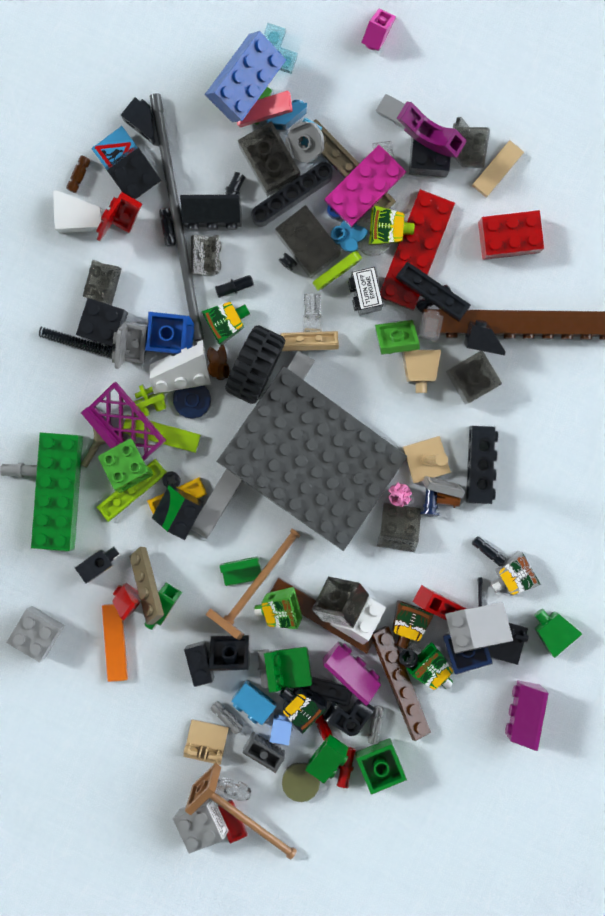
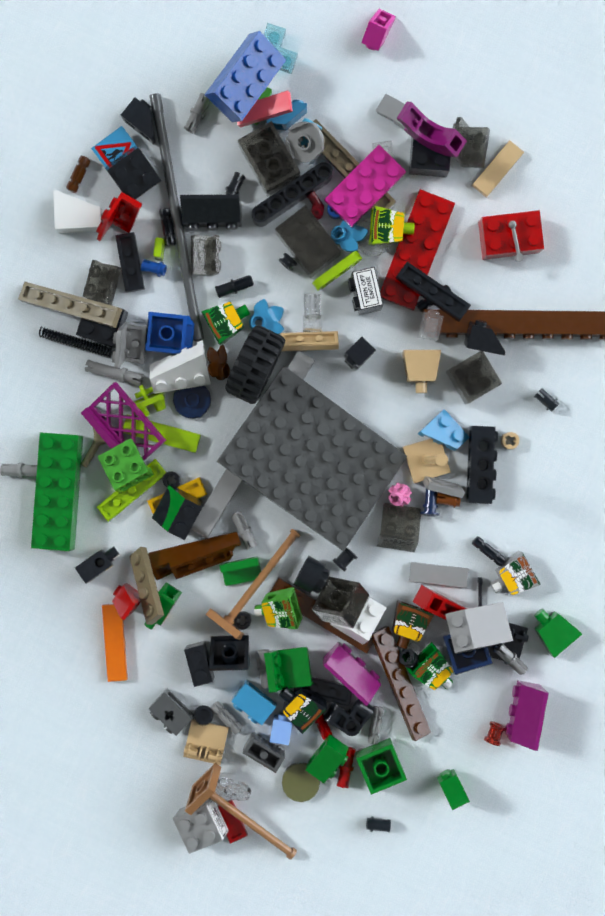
light grey brick [6,606,65,662] -> none
bright green plate [375,320,420,355] -> none
none -> dark tan plate [18,281,122,328]
none -> light grey pin [85,360,144,386]
none -> black tile [115,232,145,293]
none -> blue pin [141,259,167,277]
none -> reddish brown wedge [148,532,241,580]
none -> dark grey brick [149,688,194,736]
none -> lime tile [153,237,165,261]
none -> light grey pin [184,93,210,134]
none -> black tile [194,705,213,726]
none -> light grey axle [232,512,257,550]
none -> black bush [234,611,251,630]
none -> dark azure plate [249,299,284,334]
none -> black piece [293,556,330,594]
none -> dark red arm [307,191,324,220]
none -> black bush [333,547,358,572]
none -> black brick [344,337,376,370]
none -> black pin [366,816,391,832]
none -> light grey tile [409,562,469,588]
none -> wing [418,409,470,451]
none -> green slope [437,769,470,810]
none -> clear red bush [484,721,506,746]
none -> light grey axle [493,644,528,675]
none -> tan bush [501,432,519,449]
none -> light grey hinge [509,221,523,262]
none -> black pin [534,388,559,412]

